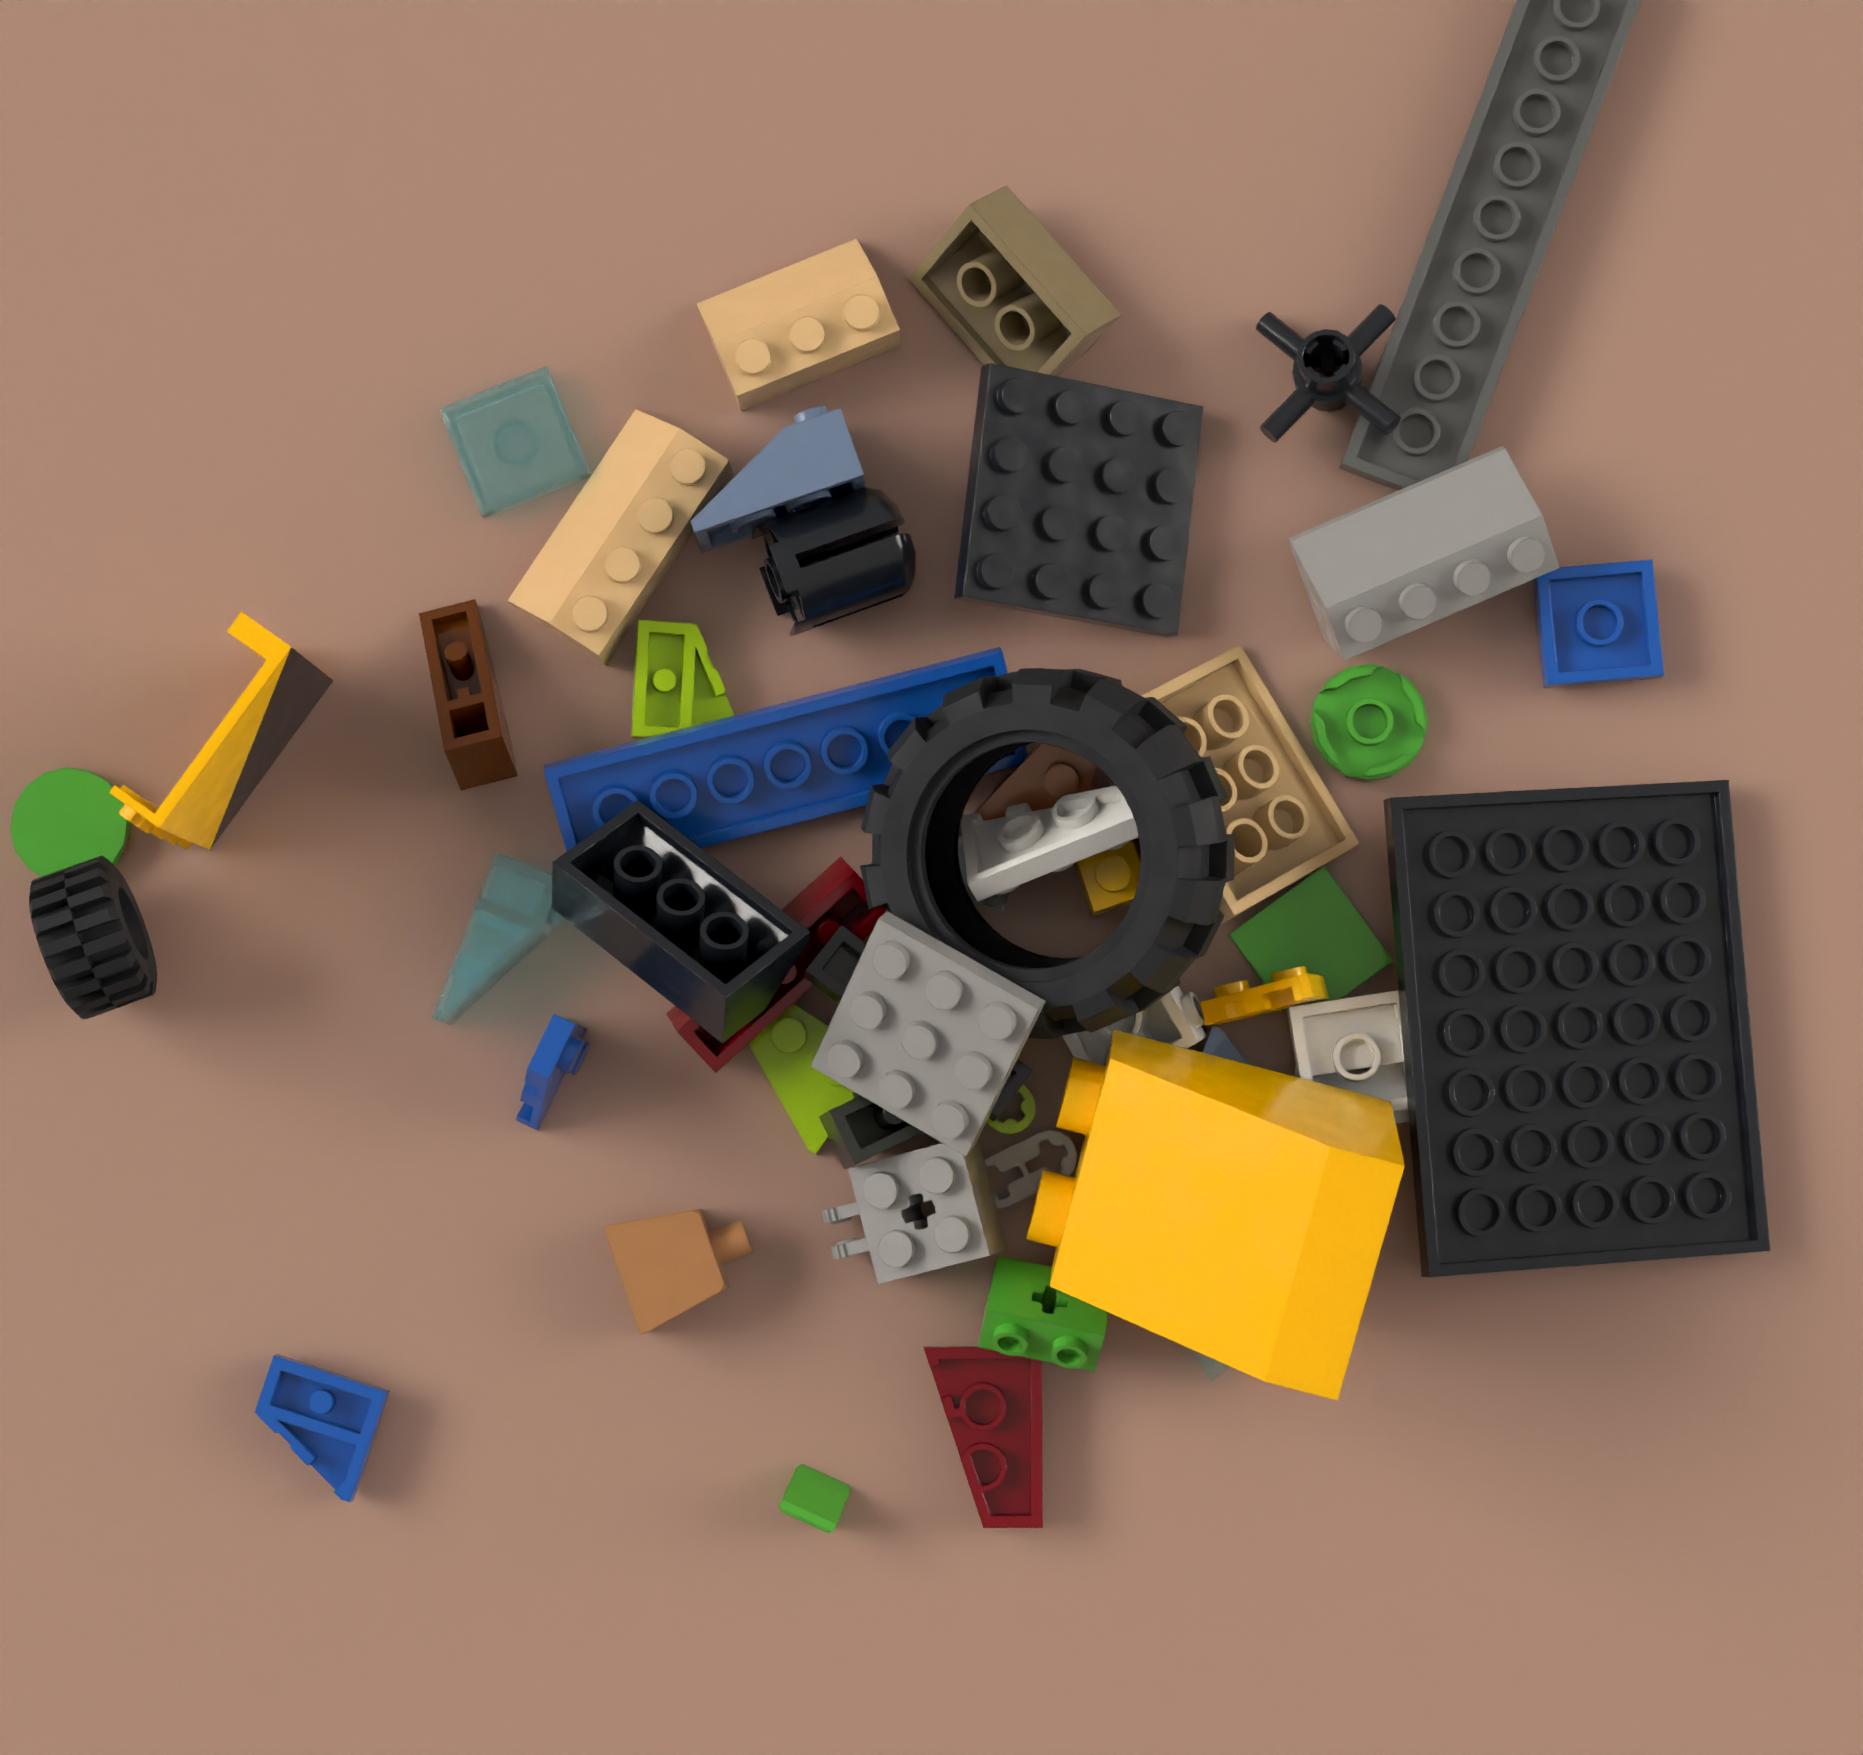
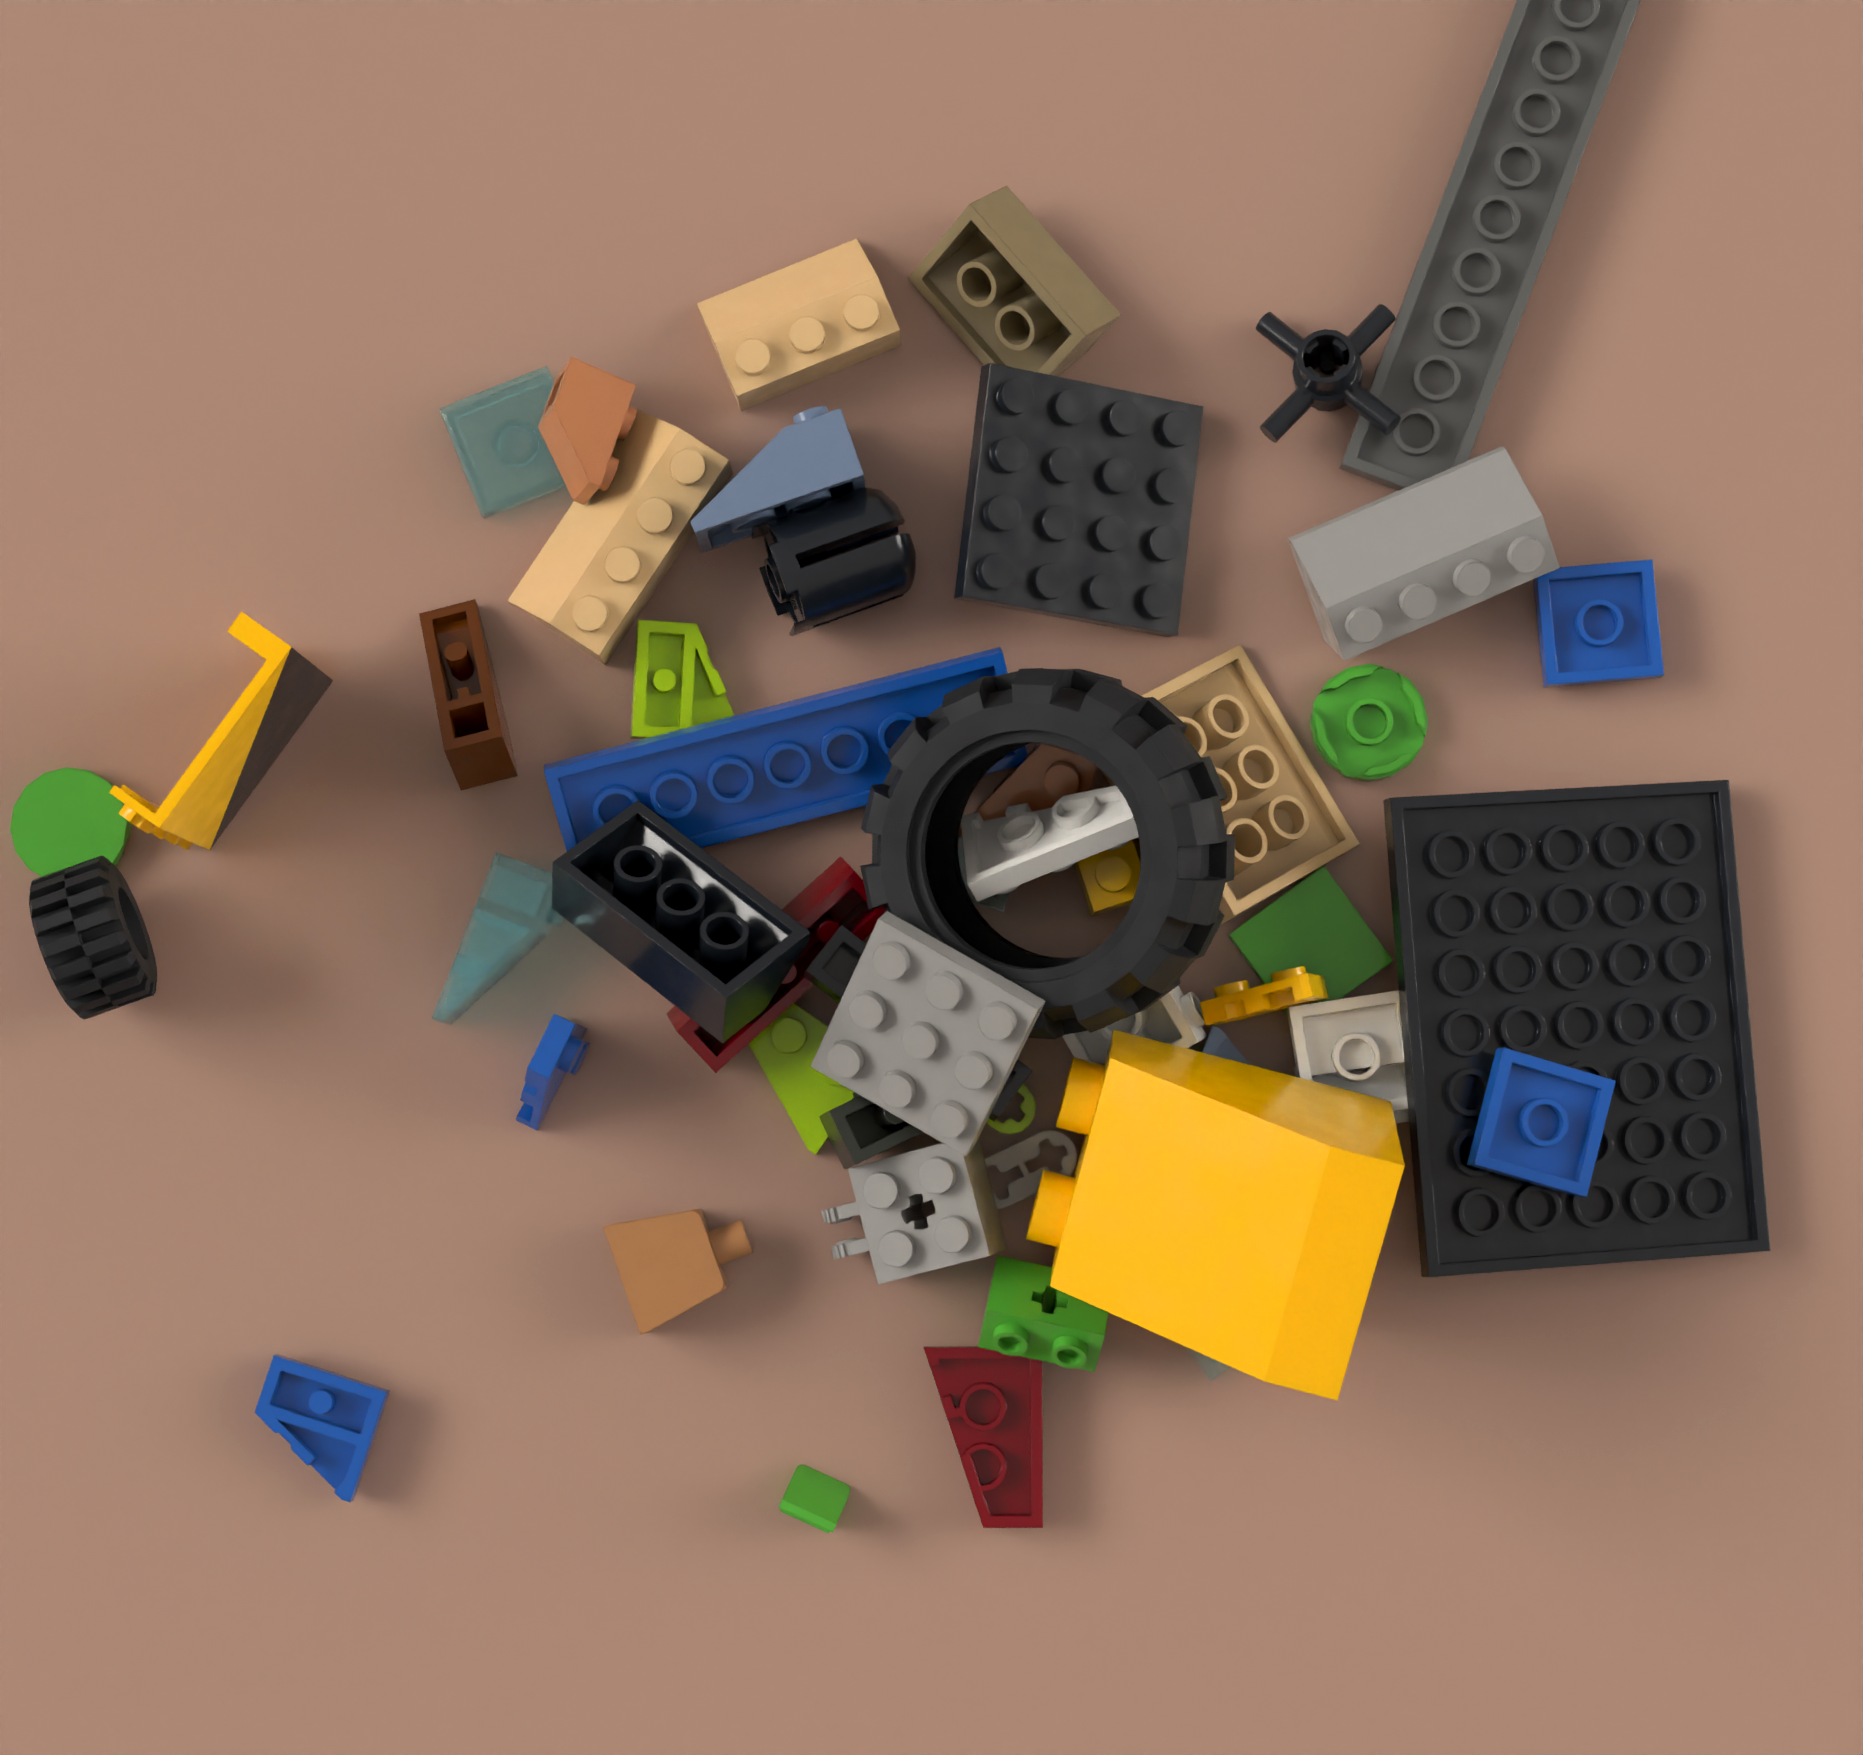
none -> nougat slope [538,357,637,505]
none -> blue plate [1467,1048,1616,1197]

